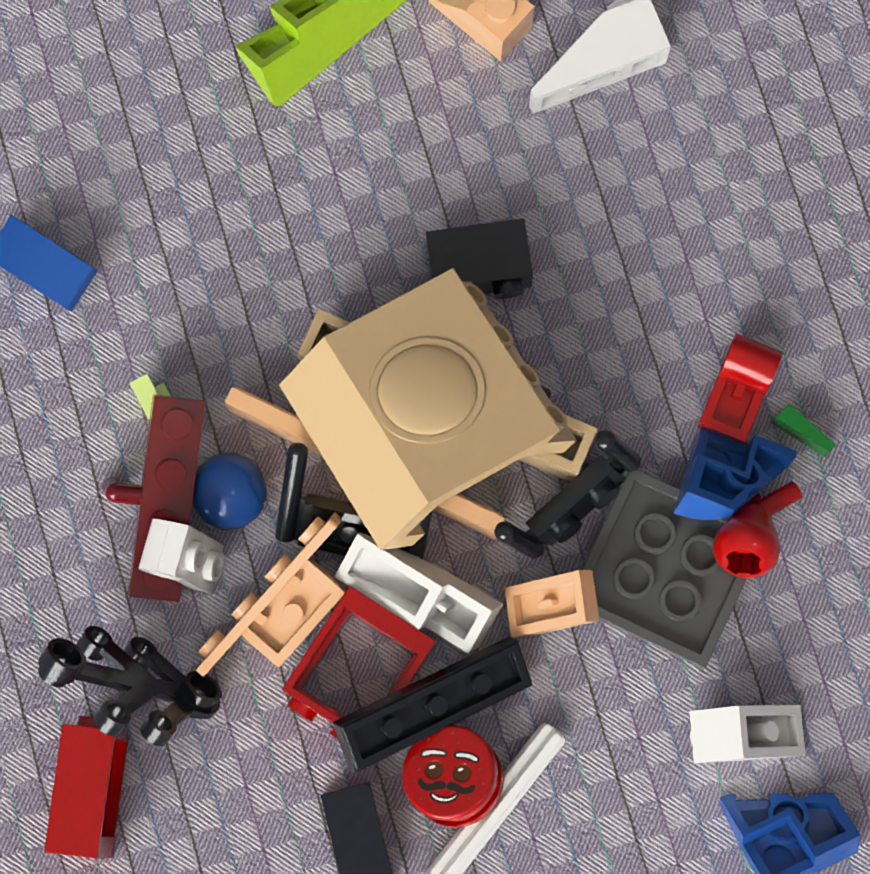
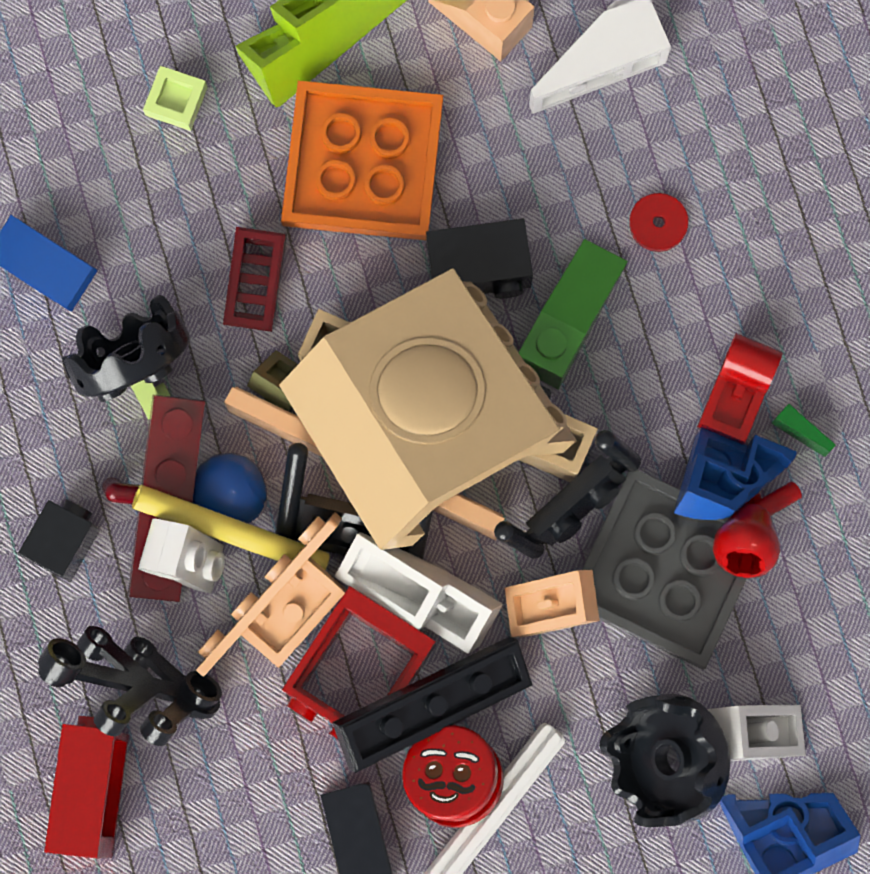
none -> black brick [18,499,100,583]
none -> black plate [62,295,190,402]
none -> light yellow piece [132,484,330,570]
none -> yellowish green plate [143,66,208,131]
none -> dark red slope [223,227,287,332]
none -> olive plate [247,350,298,412]
none -> orange plate [281,80,443,241]
none -> bright green slope [519,239,628,390]
none -> black plate [599,693,730,828]
none -> red wheel [629,193,688,252]

